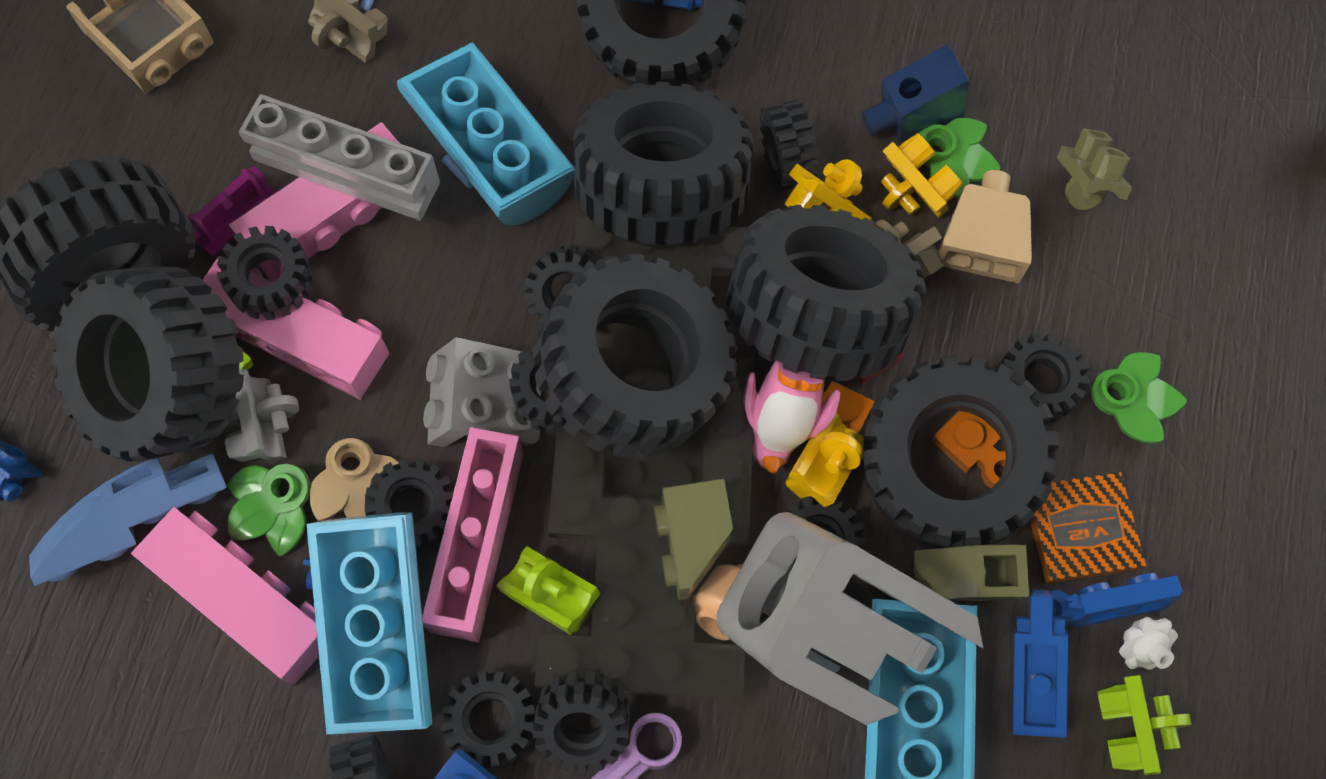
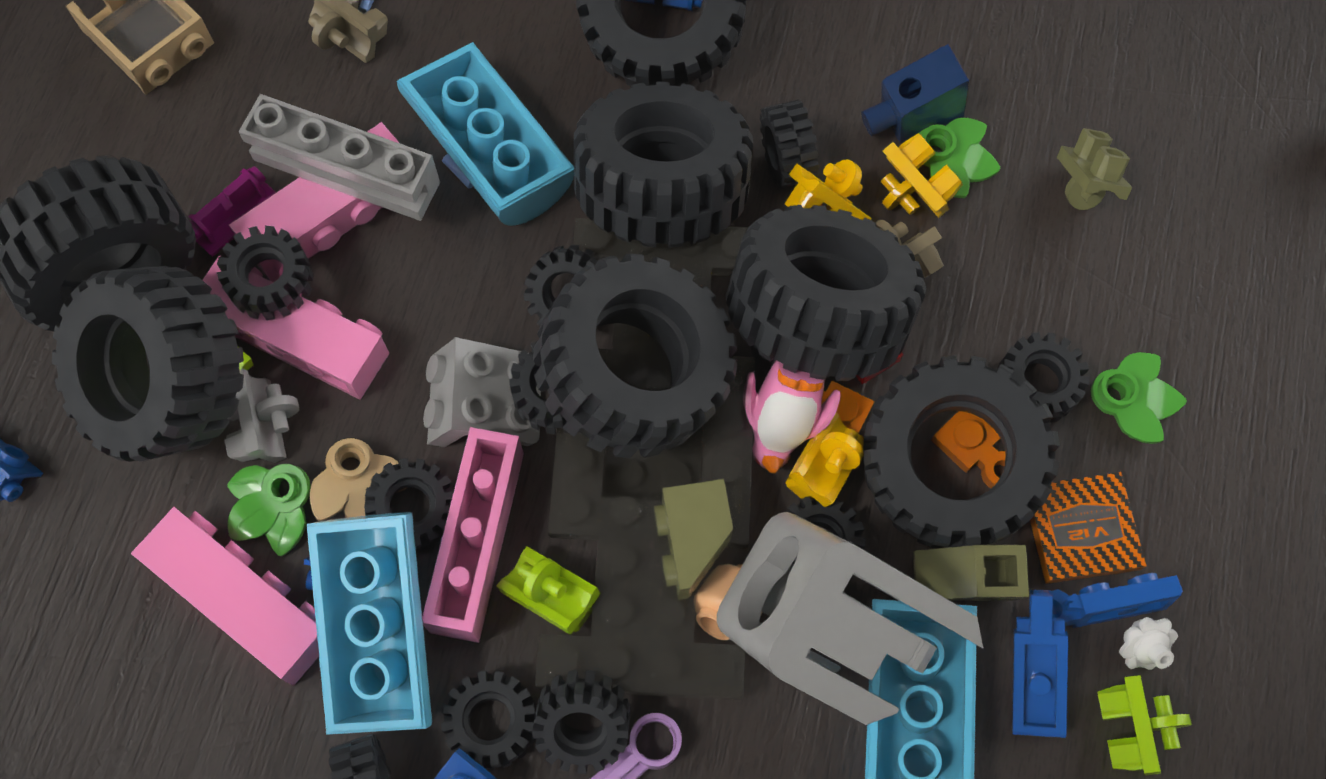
medium blue slope [29,453,227,586] -> none
tan torso [938,170,1032,283] -> none

